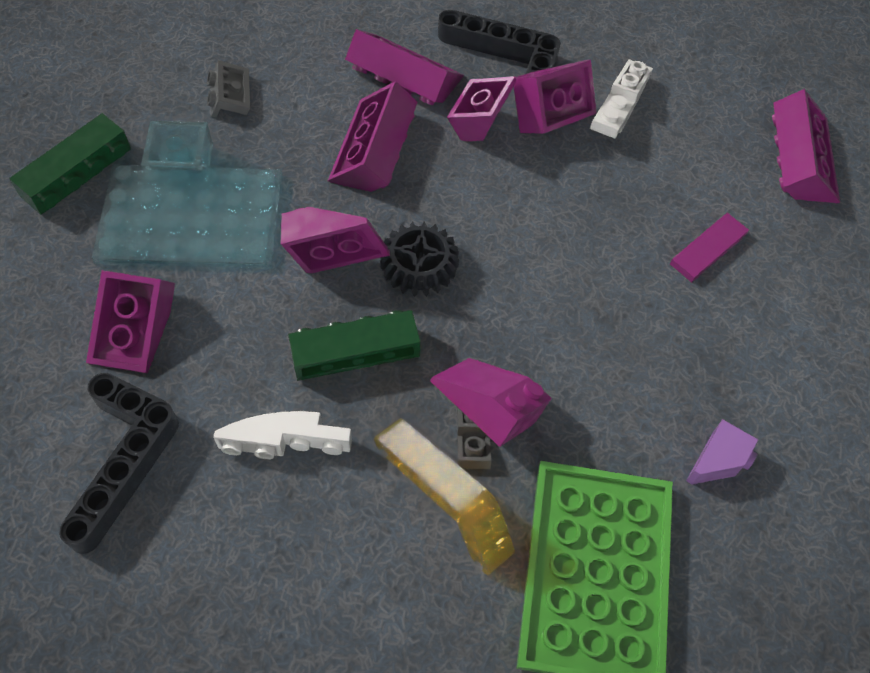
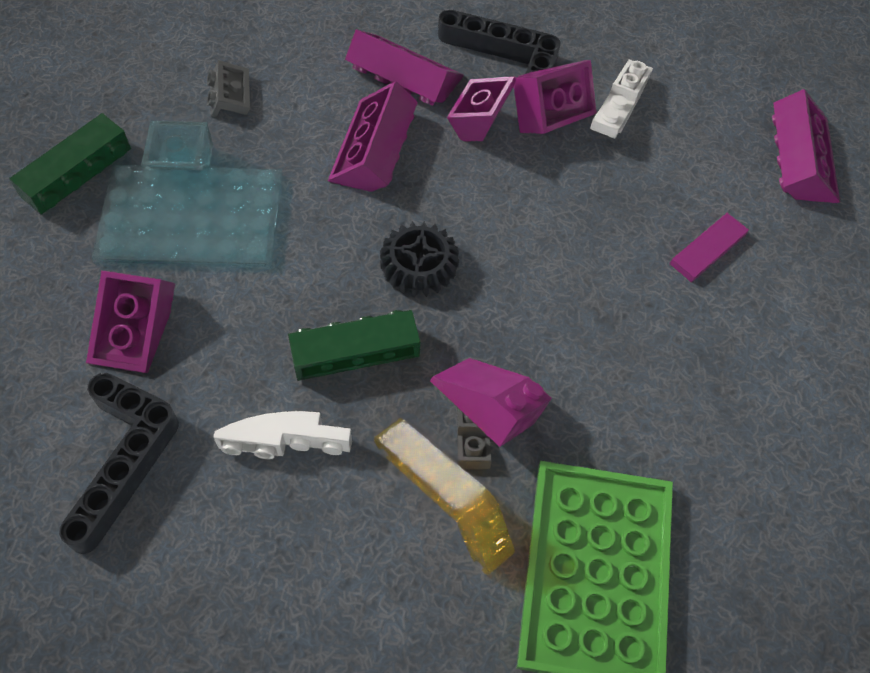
magenta slope [281,207,390,273] -> none
medium lavender slope [686,419,758,485] -> none

